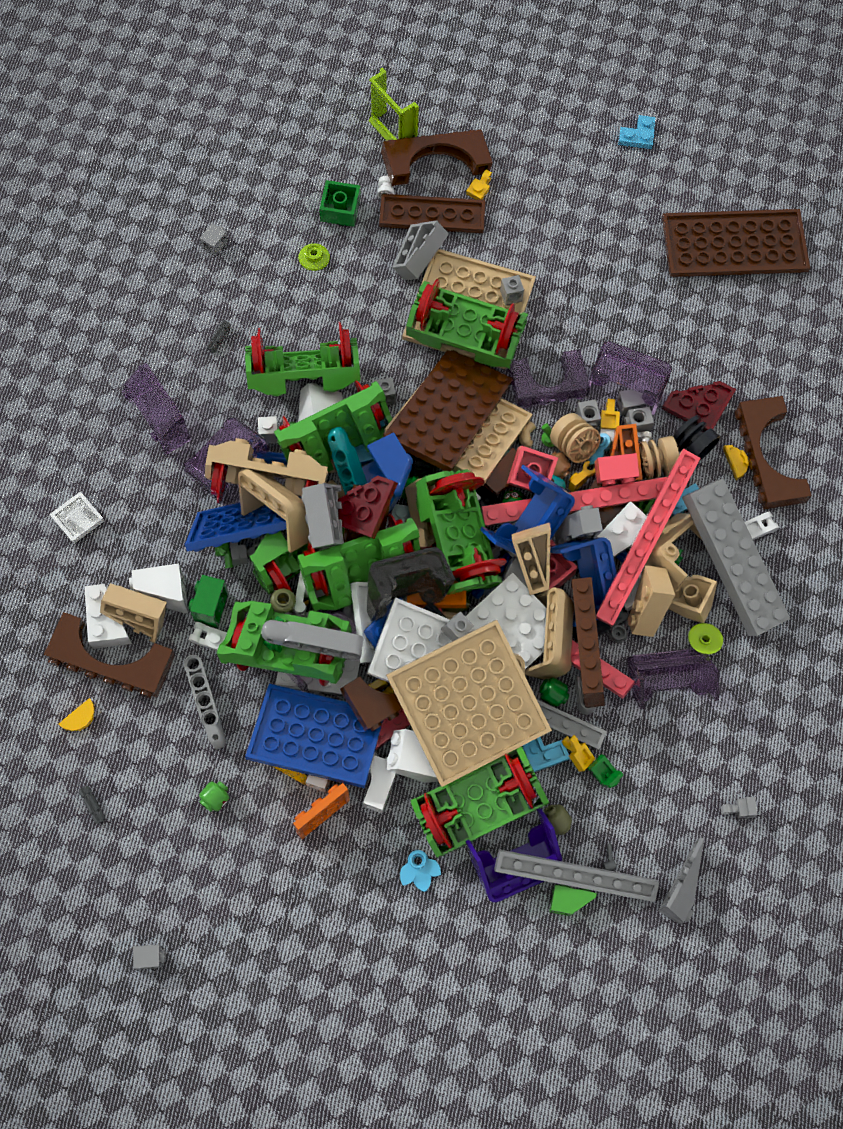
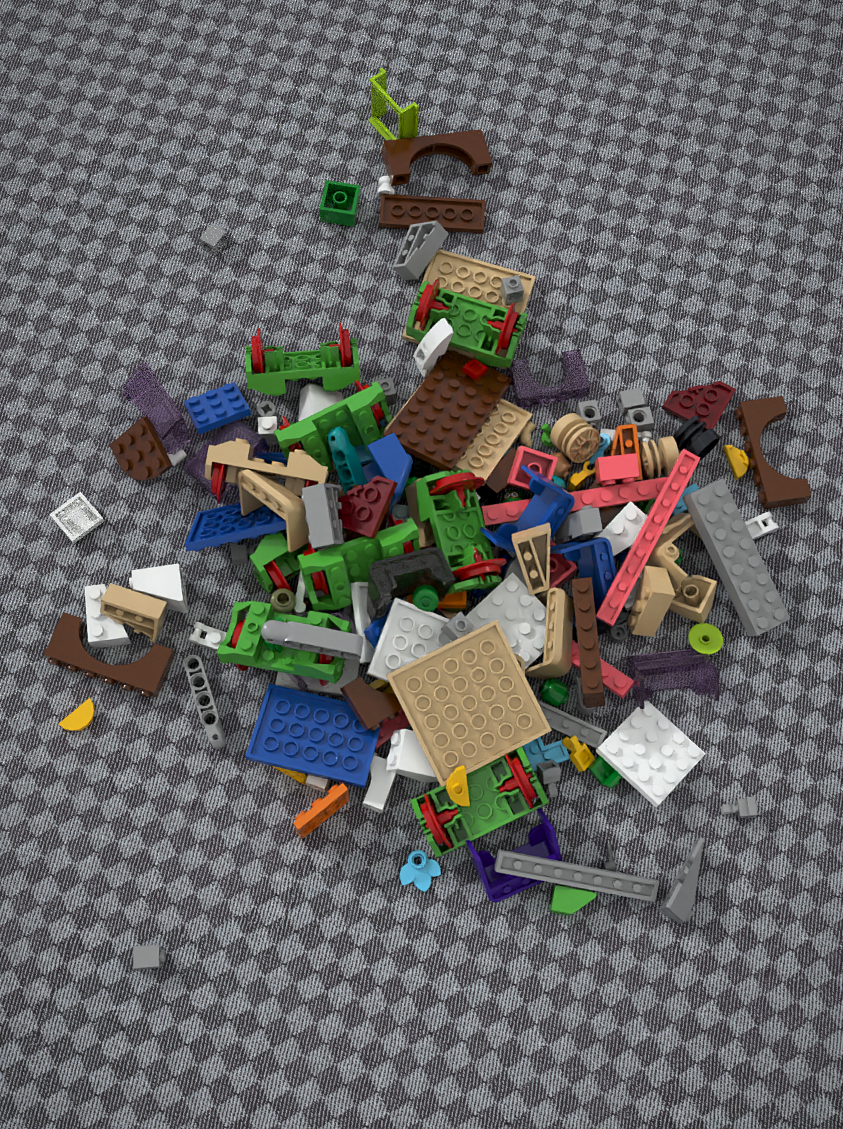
dark grey axle [79,786,106,824] -> none
green brick [189,575,229,629] -> none
bright green head [199,781,229,812] -> none
dark grey axle [206,320,231,353] -> none
bright green plate [214,542,233,568] -> none
lime piece [298,244,330,271] -> none
yellow plate [466,169,492,200] -> none
olive head [544,804,572,835] -> none
clear purple windscreen [586,341,673,415] -> none
yellow plate [600,399,620,430] -> none
medium azure plate [618,115,655,149] -> none
reddish brown plate [662,209,810,277] -> none
none -> reddish brown plate [109,416,173,481]
none -> white arm [167,449,187,466]
none -> blue plate [184,382,252,435]
none -> light grey wheel [257,401,277,417]
none -> green head [412,584,439,612]
none -> white slope [413,318,453,378]
none -> yellow plate [446,765,470,806]
none -> red tile [462,358,488,381]
none -> light grey piece [537,760,561,798]
none -> white plate [596,699,706,808]

